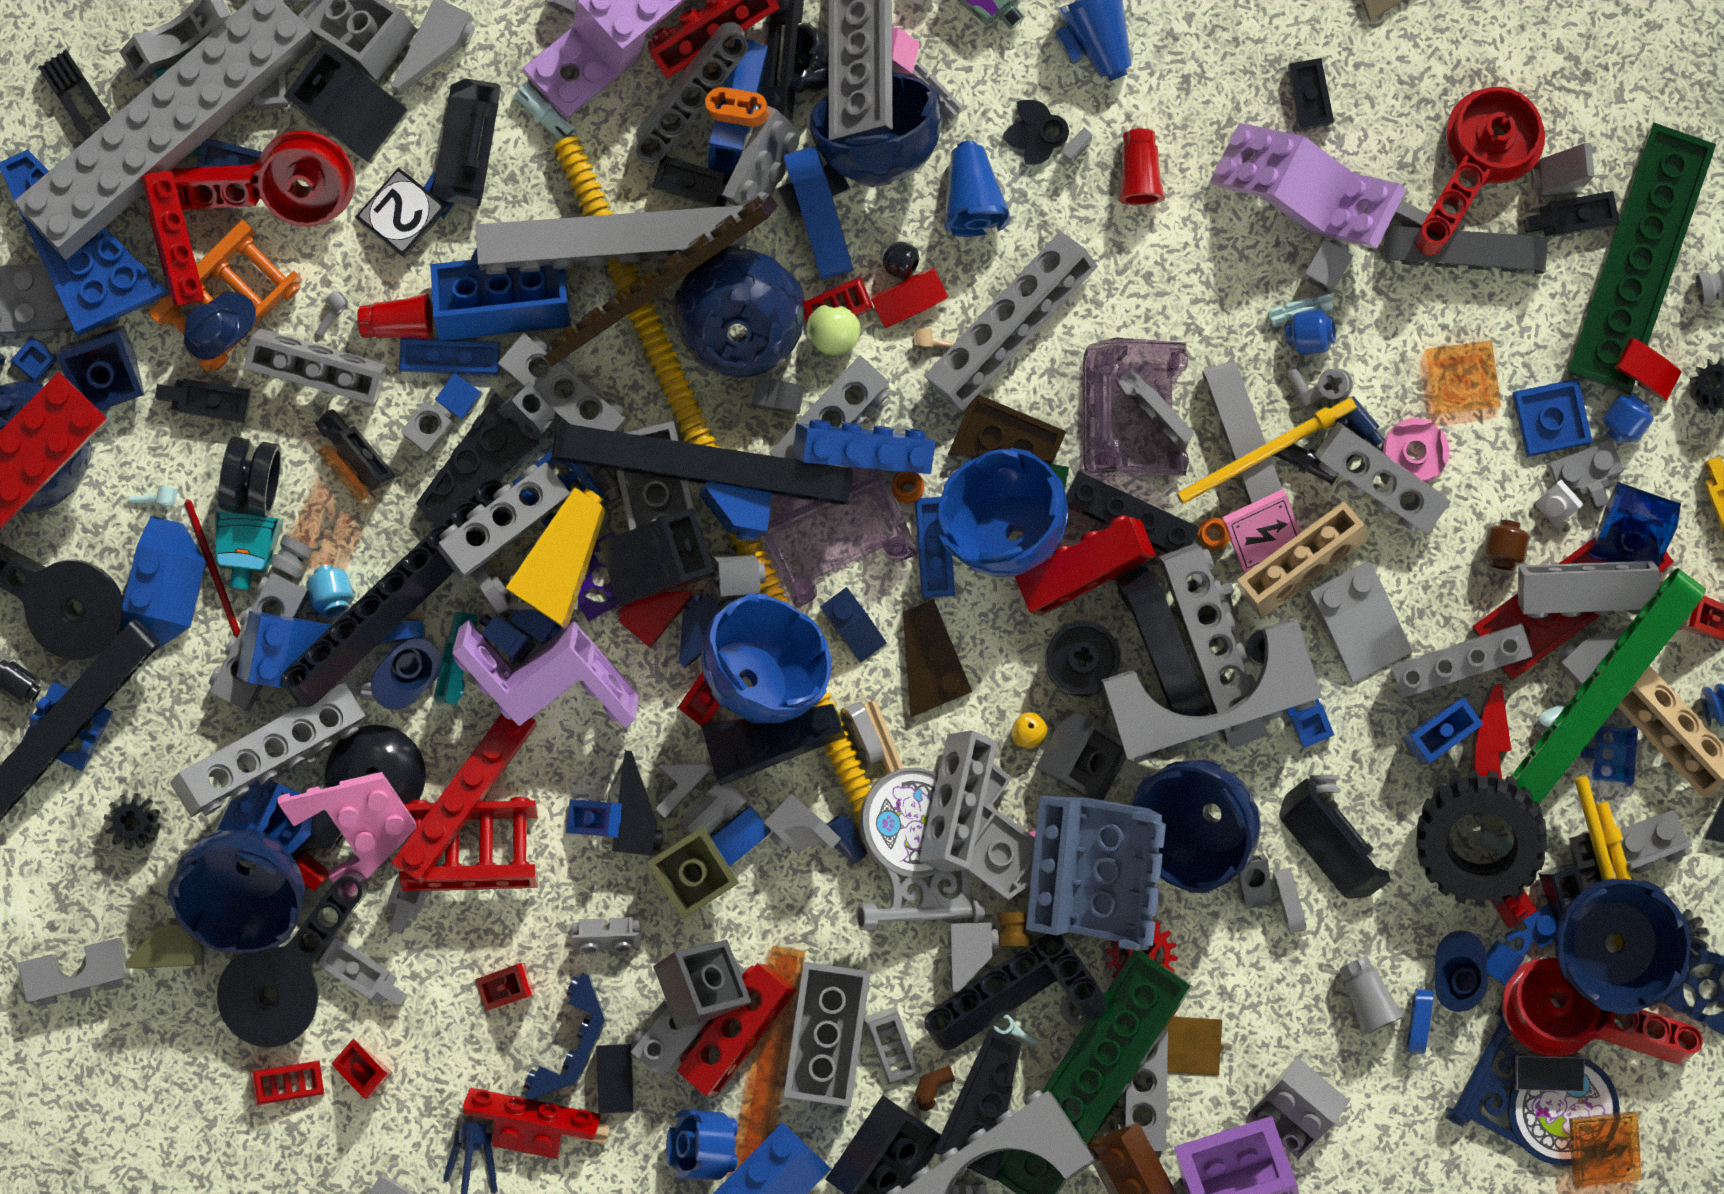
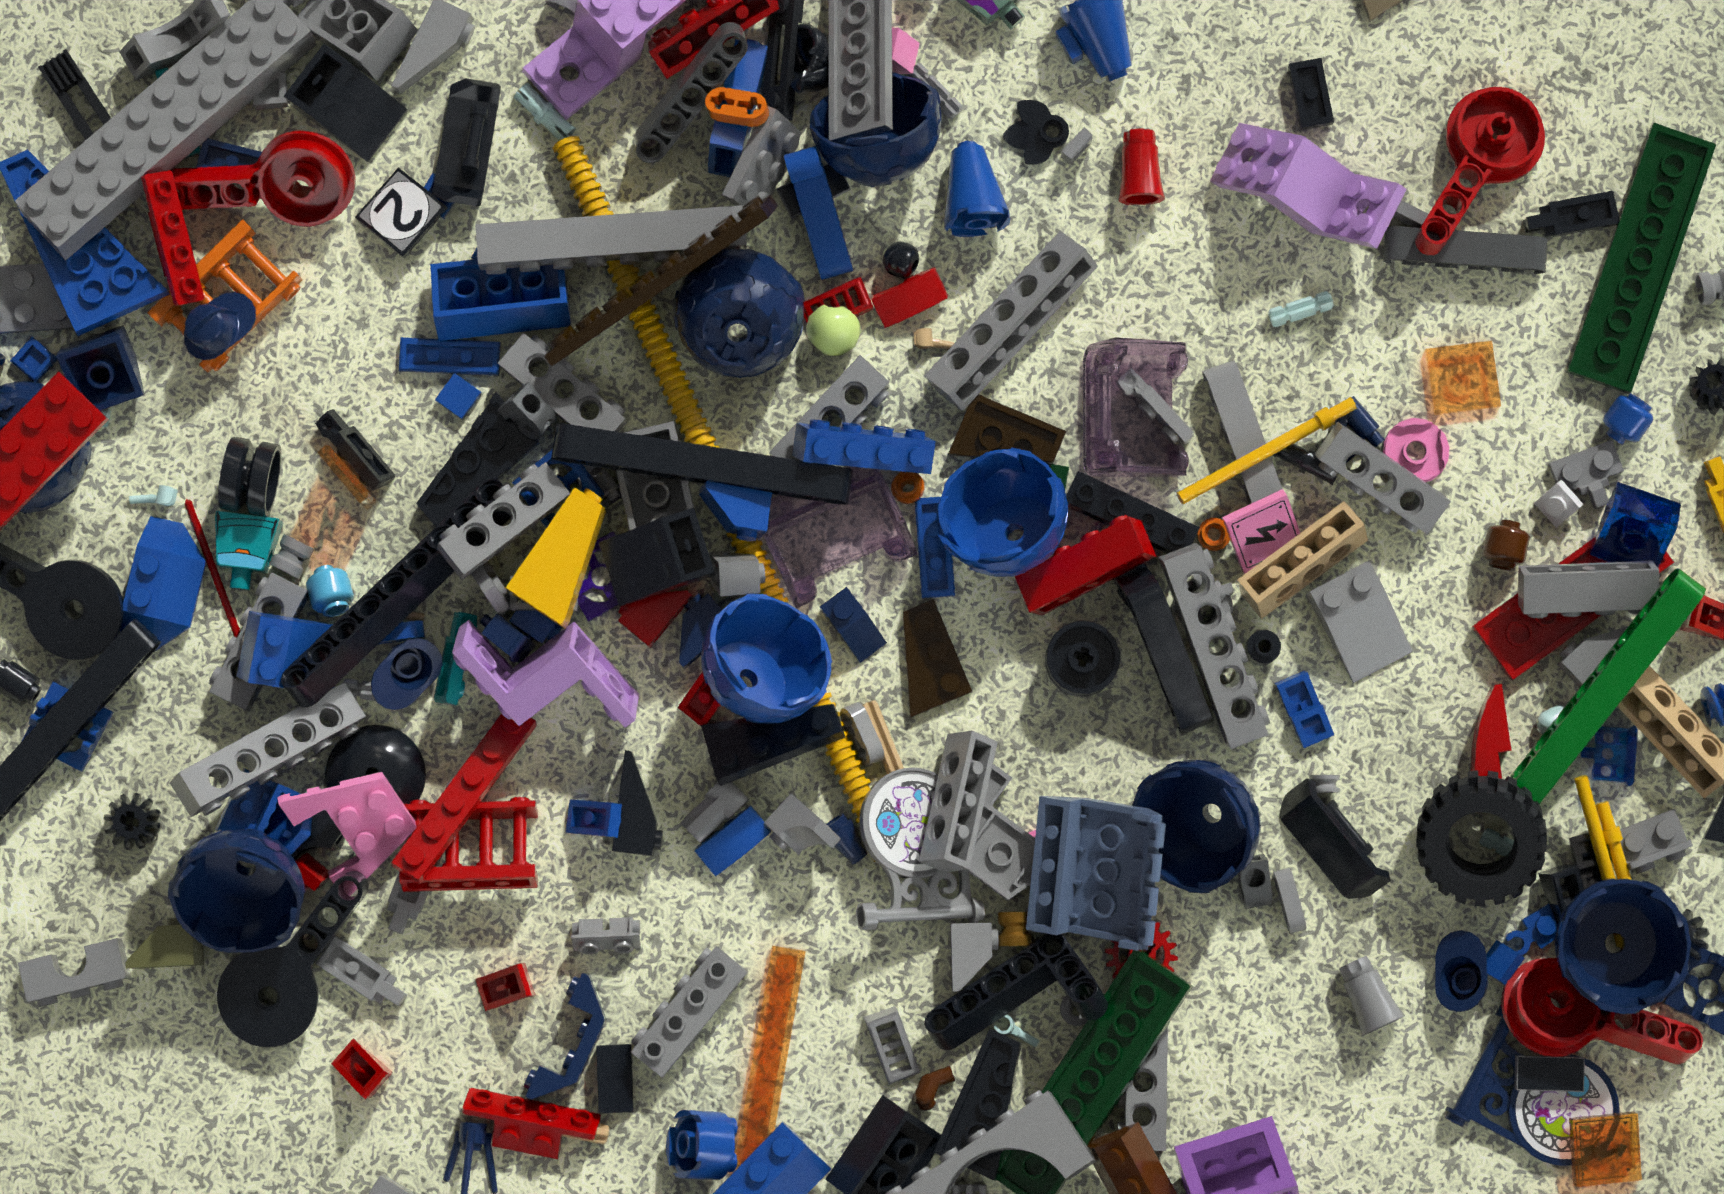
black hinge [155,378,251,424] -> none
light grey brick [244,328,388,404] -> none
red slope [250,1060,325,1106] -> none
light grey hand [315,291,348,337] -> none
red plant [357,293,433,339] -> none
light grey brick [401,400,454,456] -> none
olive slope [646,826,739,920] -> none
black hinge [652,156,730,207] -> none
dark grey slope [653,939,751,1029] -> none
light grey slope [655,764,712,819] -> none
red brick [676,963,797,1097] -> none
dark grey leg [752,375,805,414] -> none
light grey brick [784,962,871,1107] -> none
yellow piece [1011,712,1048,749] -> none
dark grey slope [1035,709,1126,801] -> none
light grey arch [1101,618,1322,763] -> none
pearl gold piece [1167,1016,1224,1075] -> none
light grey slope [1247,1057,1349,1159] -> none
blue head [1286,310,1336,355] -> none
light grey piece [1286,368,1354,431] -> none
light grey brick [1302,239,1354,295] -> none
light grey brick [1392,623,1533,698] -> none
blue slope [1402,697,1483,765] -> none
blue beam [1406,988,1433,1054] -> none
red tile [1489,889,1537,929] -> none
blue tile [1512,379,1593,458] -> none
light grey slope [1531,143,1595,197] -> none
red slope [1615,338,1682,401] -> none

